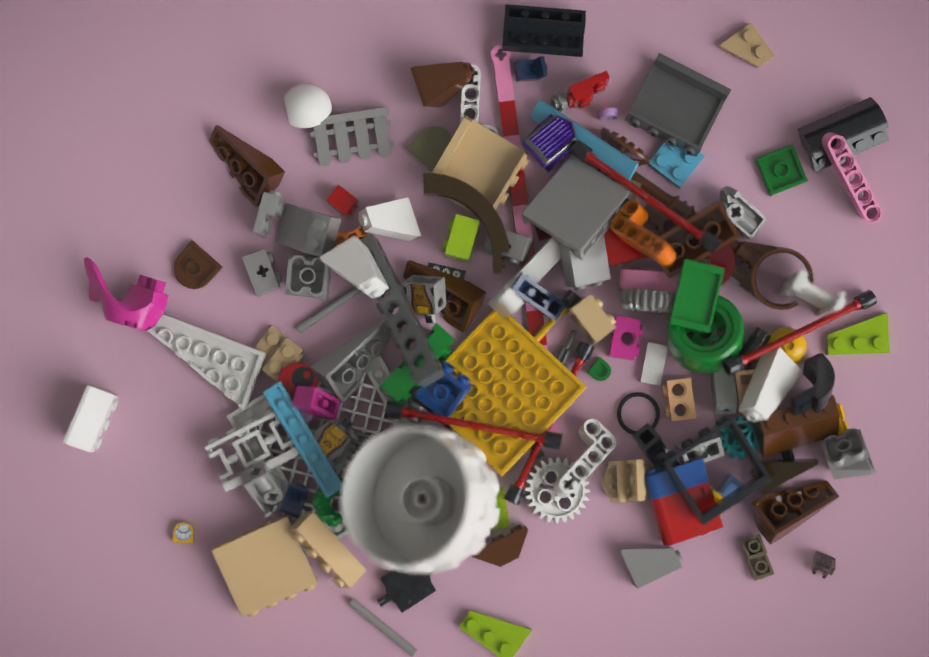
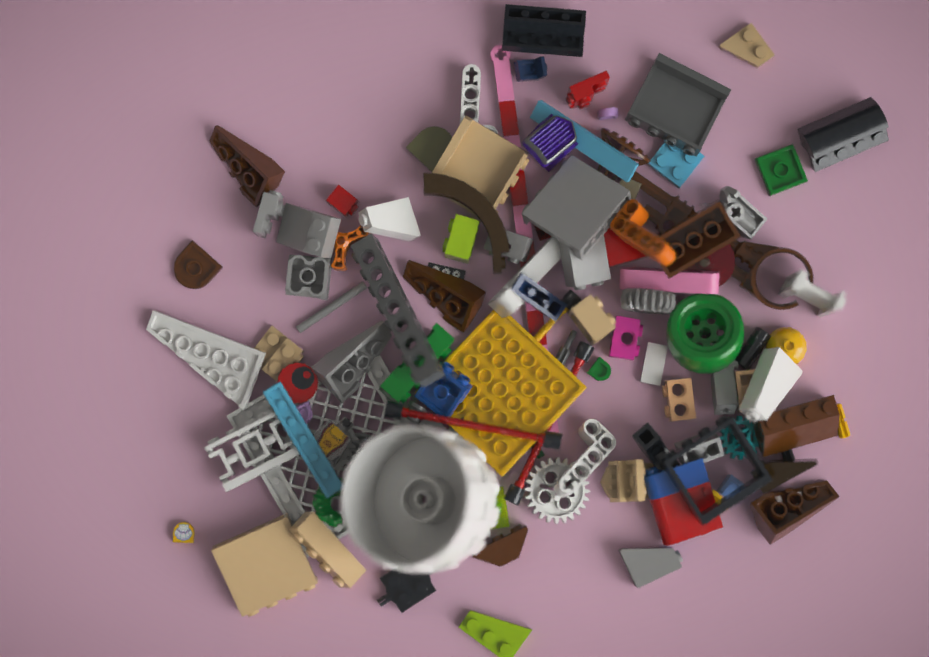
white slope [63,385,118,452] -> none
dark pink hips [84,257,169,331] -> none
light grey piece [239,460,283,518] -> none
light grey brick [242,249,282,297] -> none
dark blue bracket [279,483,308,518] -> none
white cylinder [283,83,332,128] -> none
dark pink brick [292,386,341,420] -> none
light grey fence [310,107,394,166] -> none
white slope [320,236,389,298] -> none
light grey bar [349,599,417,656] -> none
torso [401,275,446,323] -> none
reddish brown slope [410,62,474,108] -> none
light grey plate [551,92,568,112] -> none
red hose [570,140,722,254] -> none
black tyre [617,392,660,434] -> none
green piece [669,259,725,333] -> none
red hose [722,290,877,376] -> none
dark tan slope [740,534,774,581] -> none
black arch [790,353,835,416] -> none
clear smoke tile [812,551,836,579] -> none
bright pink beam [821,132,882,223] -> none
light grey piece [821,428,876,479] -> none
lime wing [826,312,890,355] -> none

